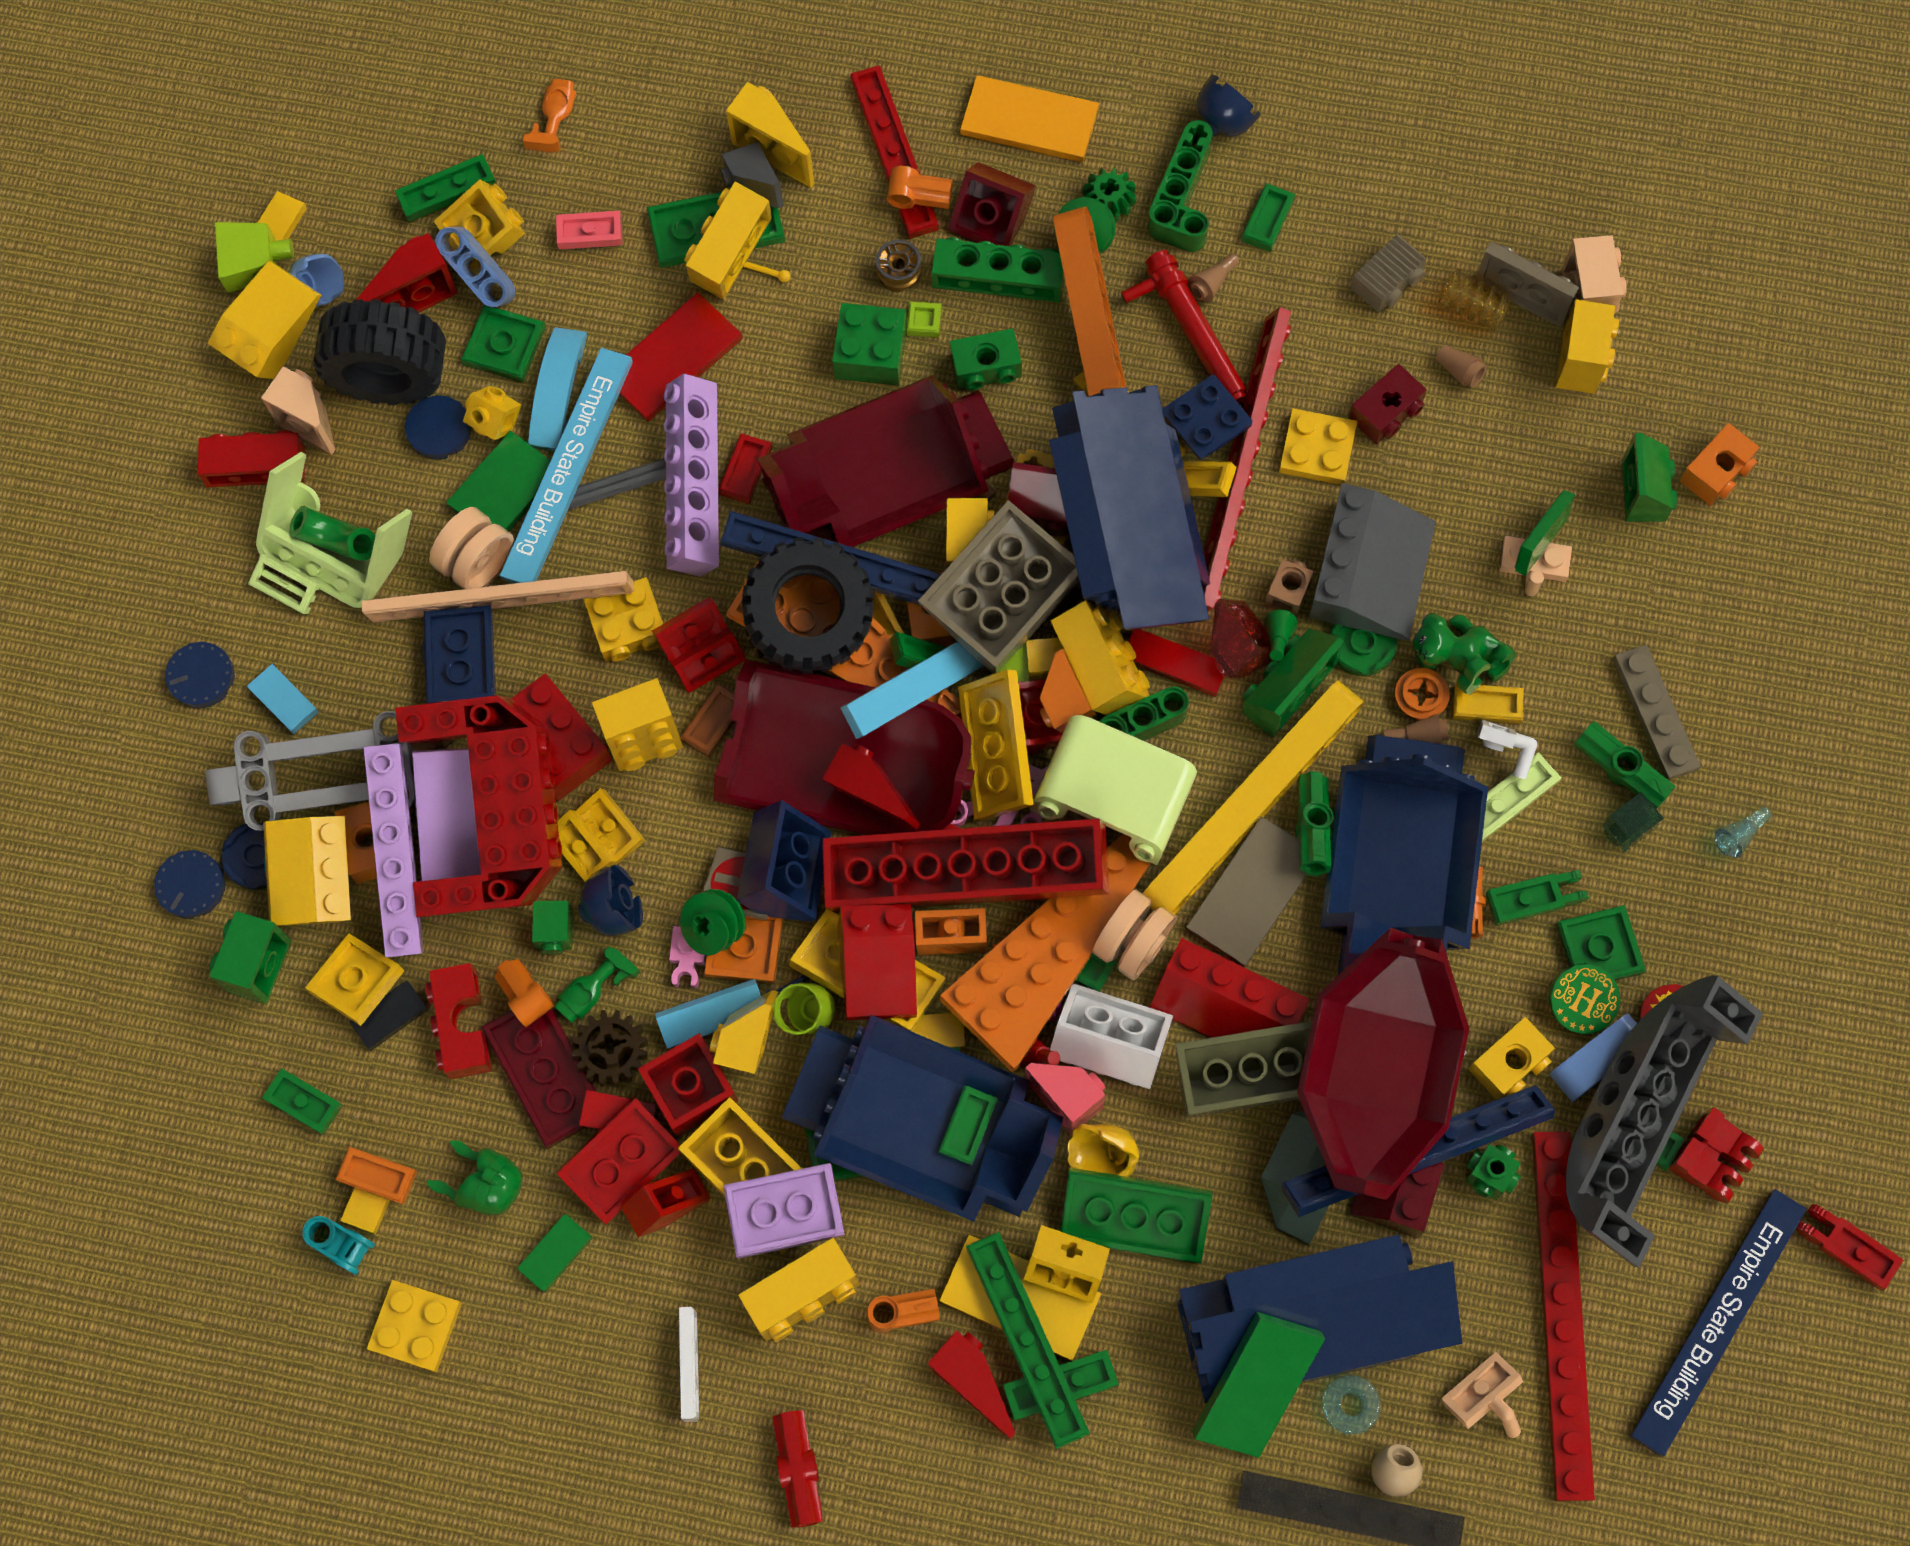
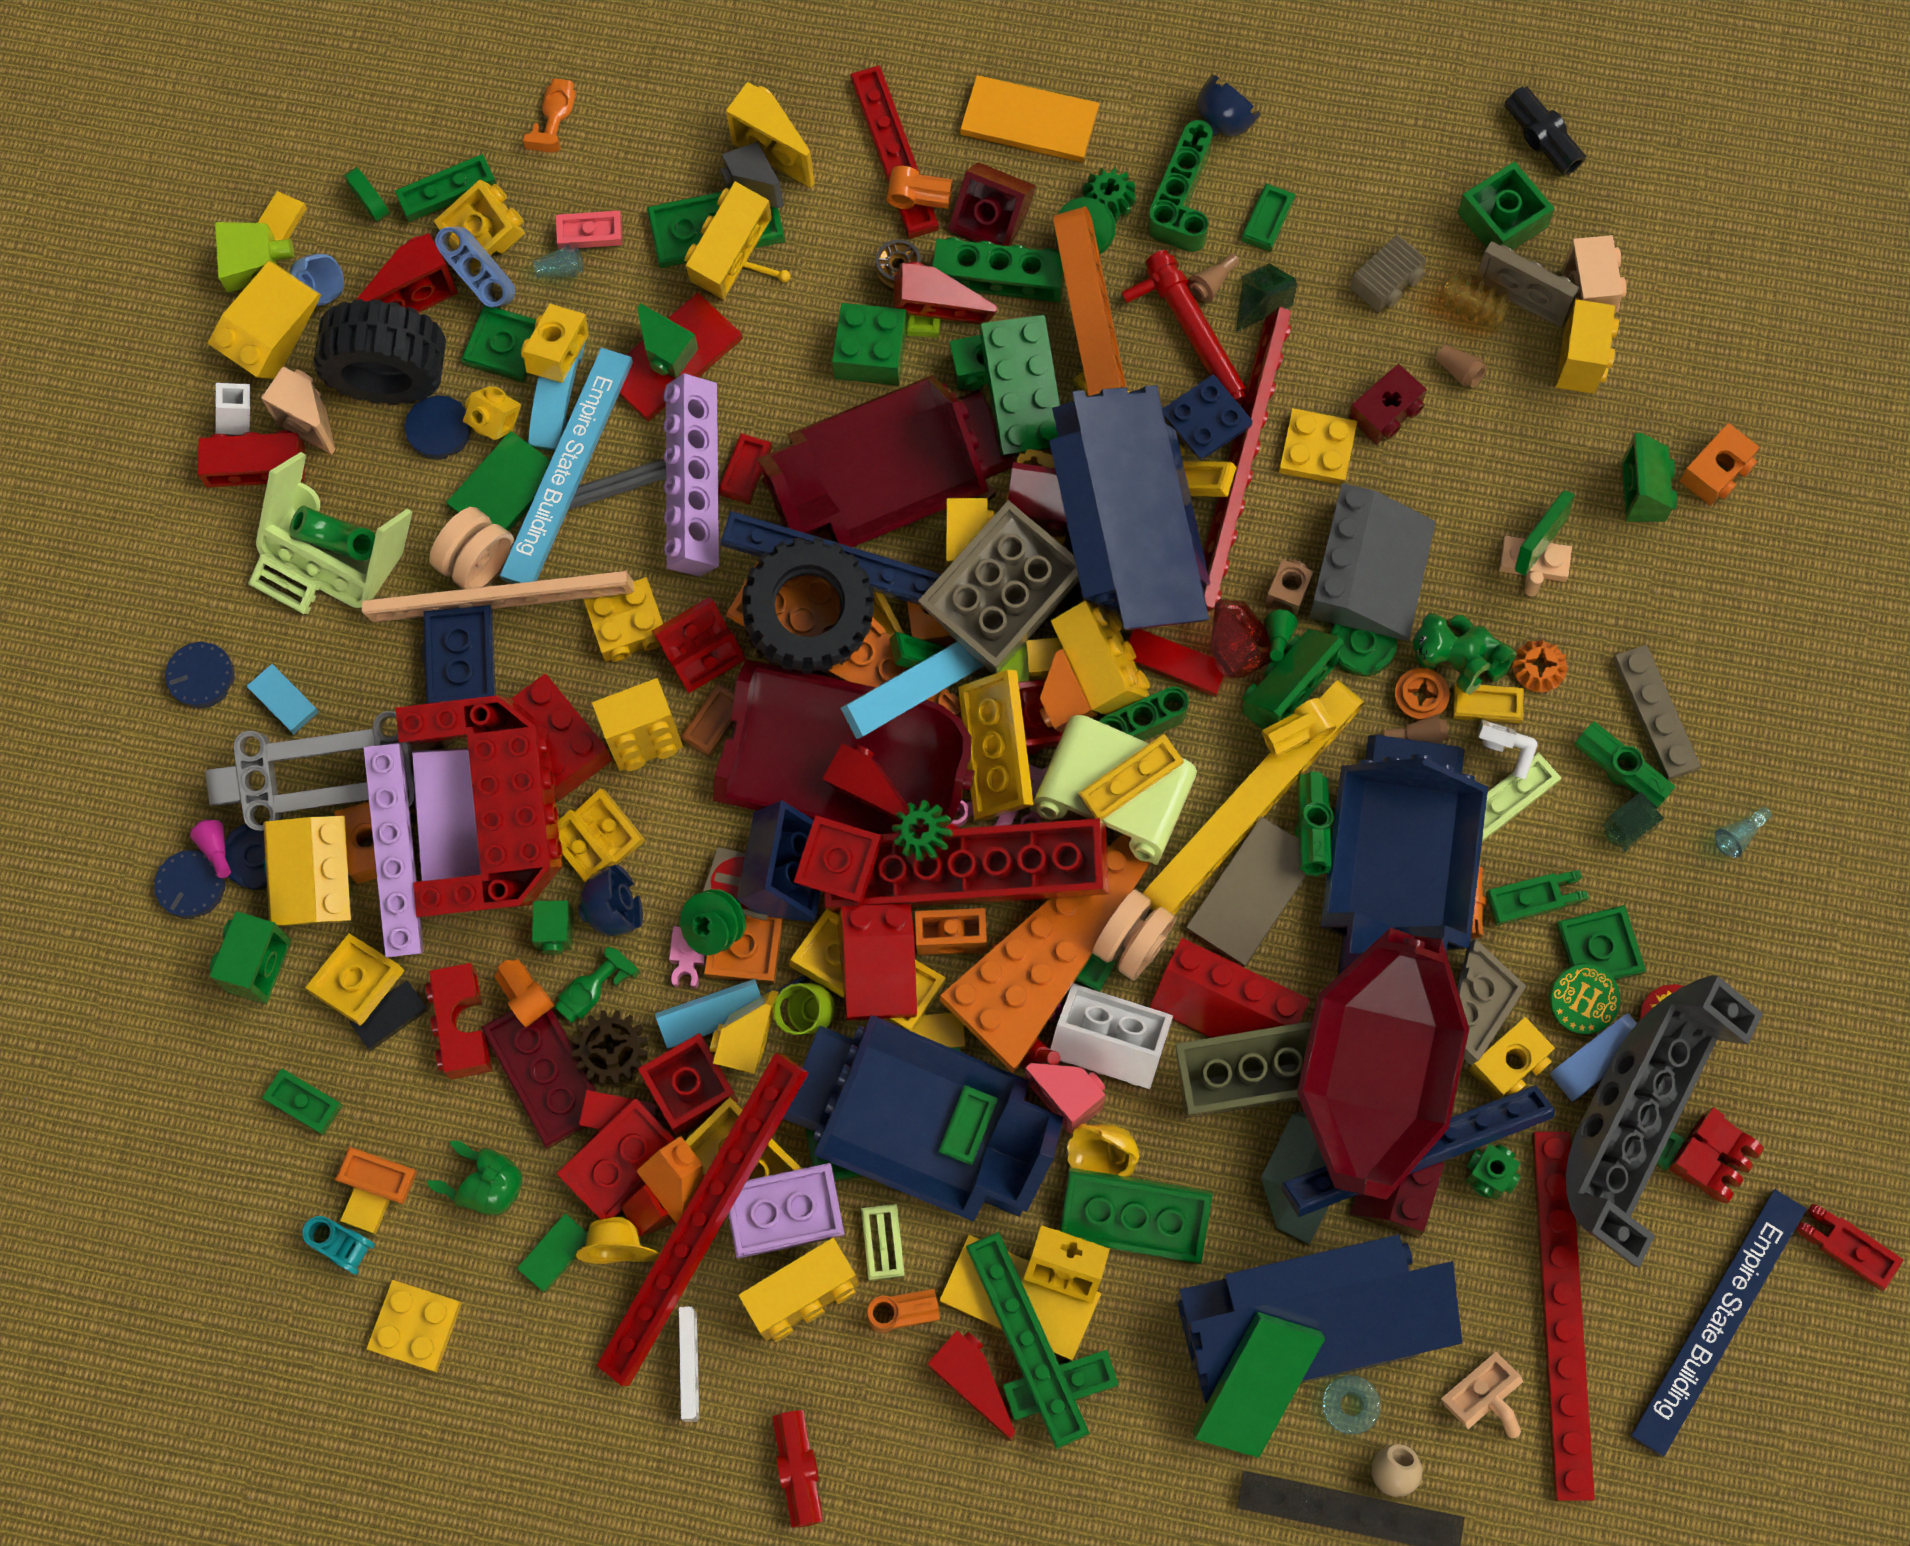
none -> dark pink cone [190,819,231,878]
none -> white brick [215,383,250,435]
none -> green beam [343,167,390,222]
none -> yellow brick [521,303,589,383]
none -> clear light blue cone [533,245,584,278]
none -> yellow piece [576,1217,660,1264]
none -> red plate [596,1052,809,1386]
none -> green slope [637,303,698,379]
none -> orange slope [637,1136,704,1224]
none -> red plate [794,815,883,904]
none -> yellowish green tile [861,1204,905,1282]
none -> green gear [892,800,953,861]
none -> slope [893,261,997,324]
none -> green plate [978,315,1060,456]
none -> yellow tile [1078,734,1184,820]
none -> clear green slope [1236,263,1297,332]
none -> yellow piece [1262,698,1337,758]
none -> green brick [1457,161,1555,250]
none -> dark tan wing [1457,939,1526,1064]
none -> black piece [1504,86,1586,175]
none -> orange gear [1512,639,1568,692]

